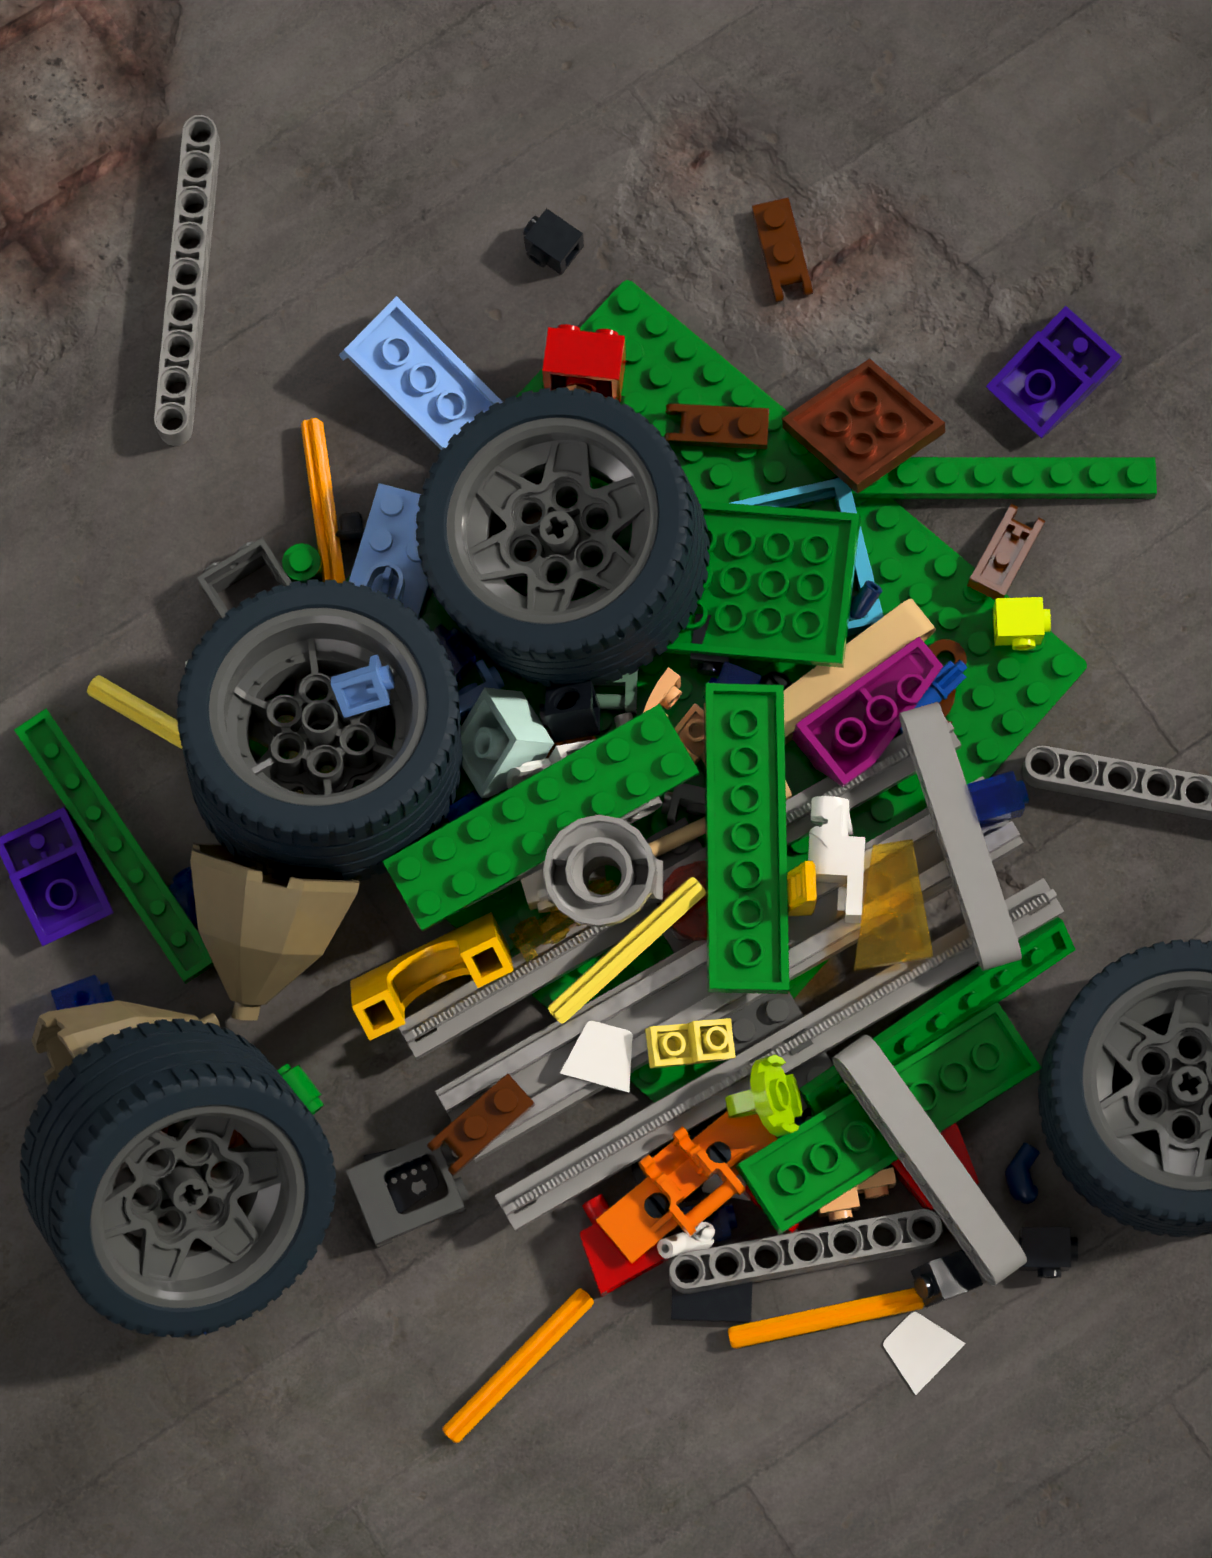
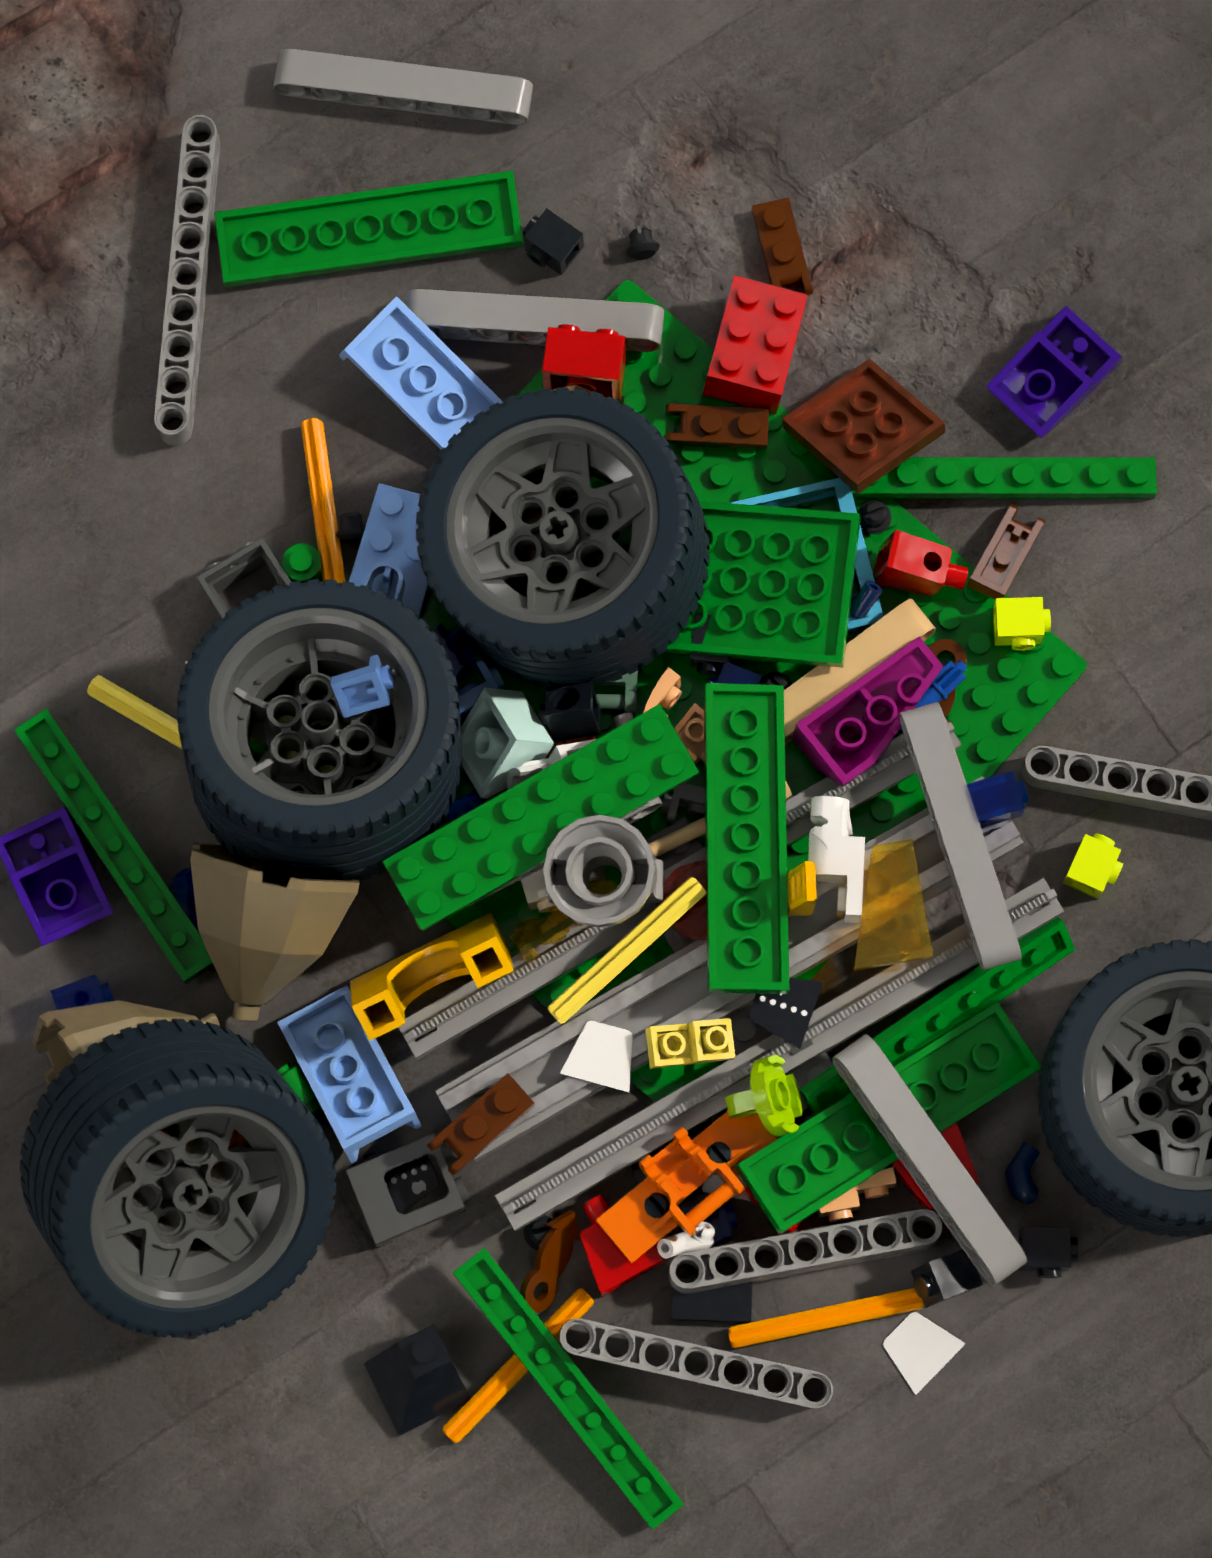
none -> green plate [214,170,524,288]
none -> light grey beam [273,49,533,125]
none -> light blue plate [277,985,422,1164]
none -> black slope [364,1324,471,1436]
none -> light grey beam [404,289,664,352]
none -> green plate [453,1247,684,1530]
none -> reddish brown brick [520,1210,580,1313]
none -> black piece [524,1215,553,1250]
none -> light grey beam [559,1318,833,1408]
none -> black piece [626,227,660,260]
none -> red brick [702,275,808,414]
none -> black sticker [749,978,823,1049]
none -> black piece [858,501,892,534]
none -> red torso [873,530,968,596]
none -> neon yellow brick [1063,833,1123,899]

